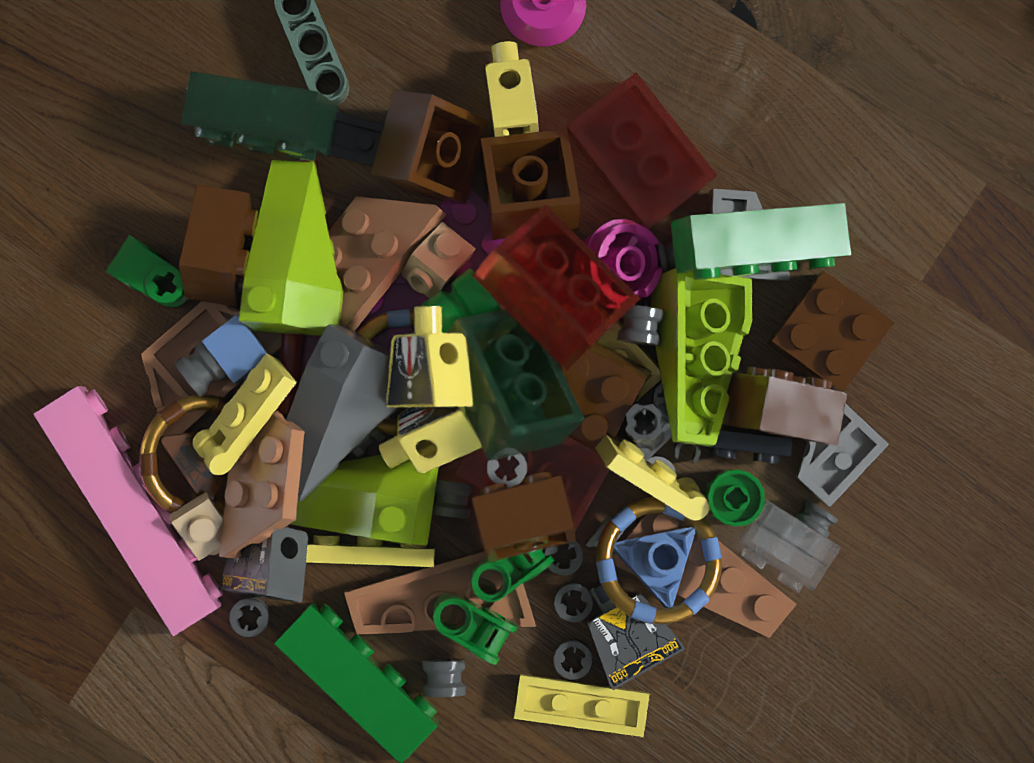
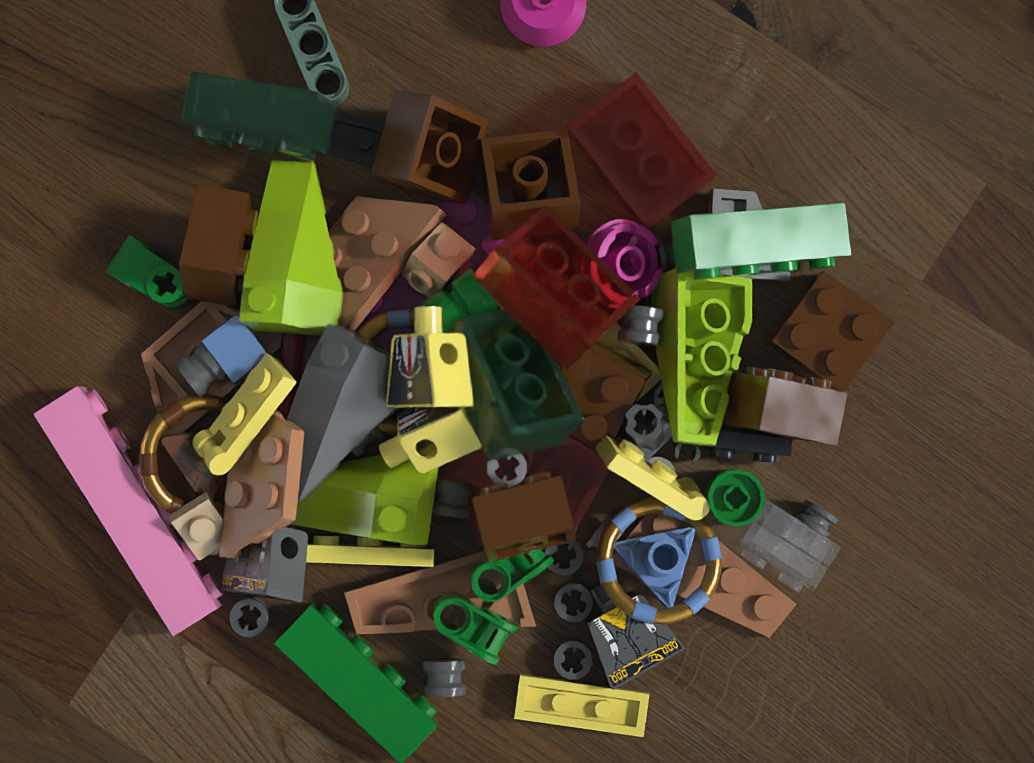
light yellow torso [485,41,539,137] -> none
light grey wing [796,403,889,508] -> none

